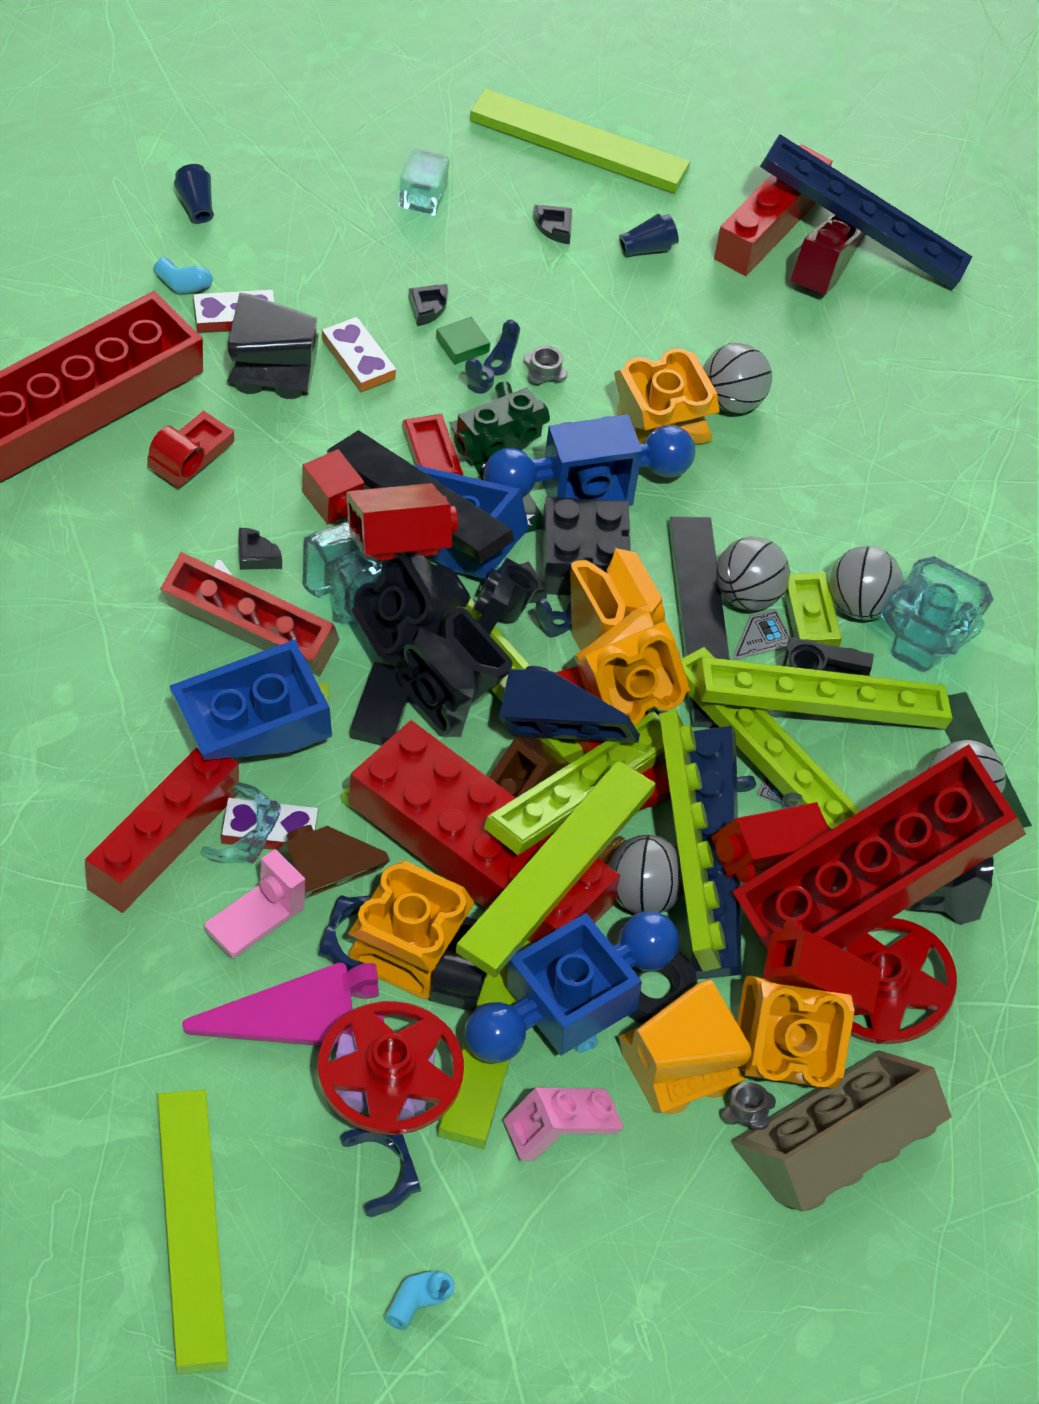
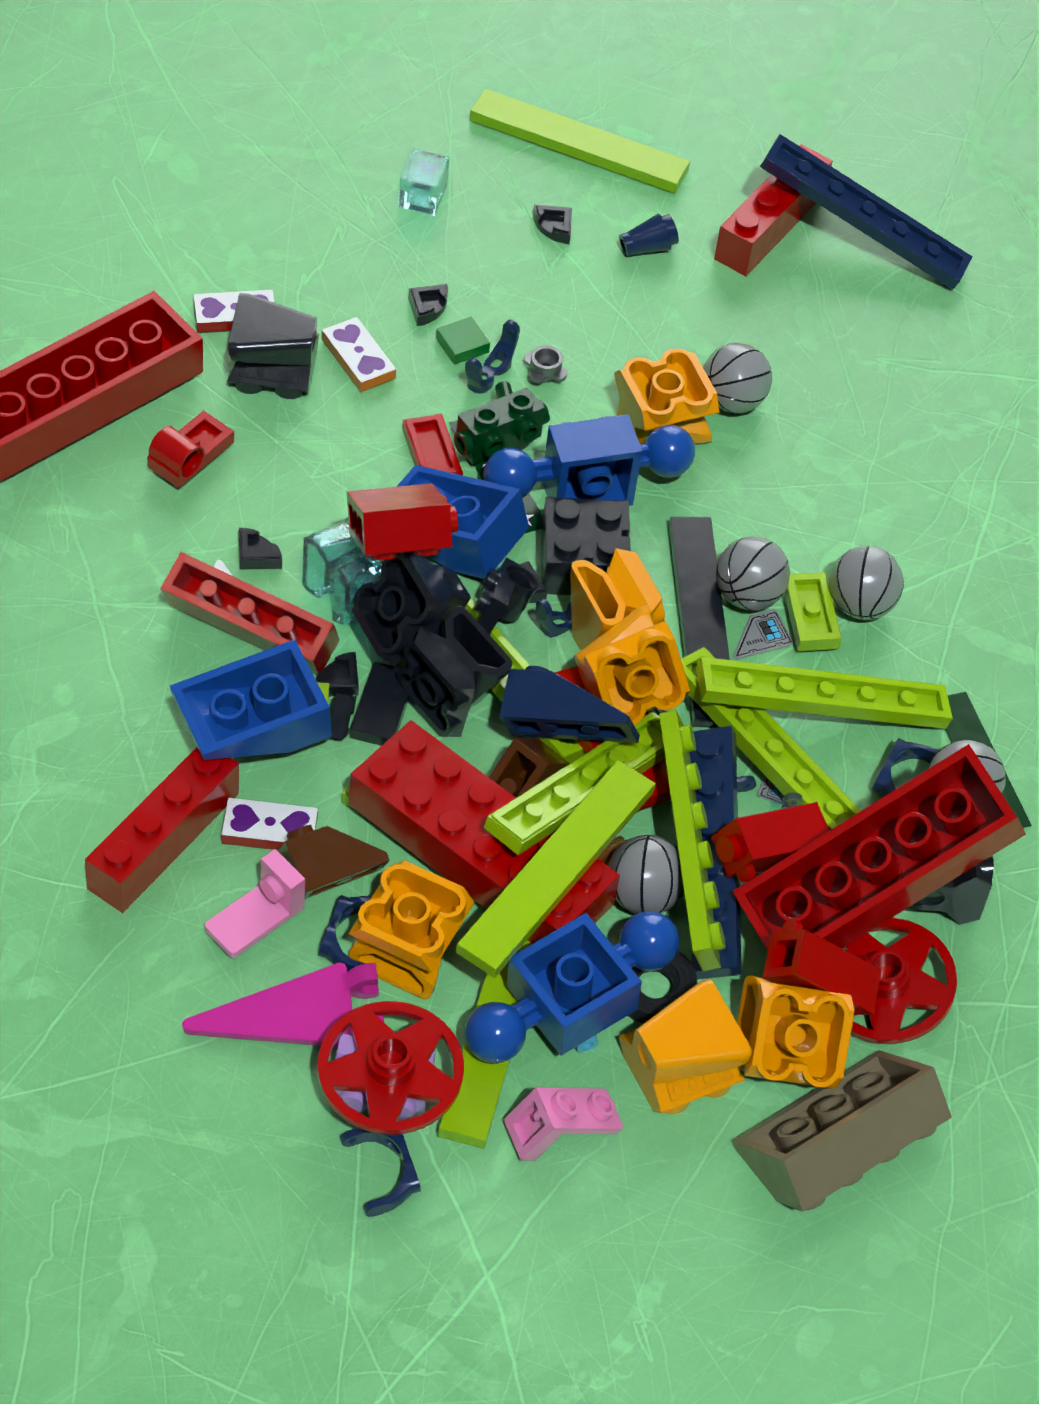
medium azure arm [153,257,213,294] -> none
lime tile [158,1089,228,1374] -> none
dark blue cone [174,164,214,224] -> none
clear light blue cap [200,782,281,864] -> none
brick [302,449,364,525] -> none
black tile [327,430,515,563] -> none
medium azure arm [385,1271,455,1330] -> none
black plate [430,917,486,1011] -> none
flat silver plate [723,1082,776,1130] -> none
black plate [782,637,874,676] -> none
dark red slope [790,213,865,295] -> none
clear light blue piece [880,556,994,673] -> none
none -> black tile [316,652,359,697]
none -> black tile [331,691,357,739]
none -> dark blue cap [871,738,939,798]

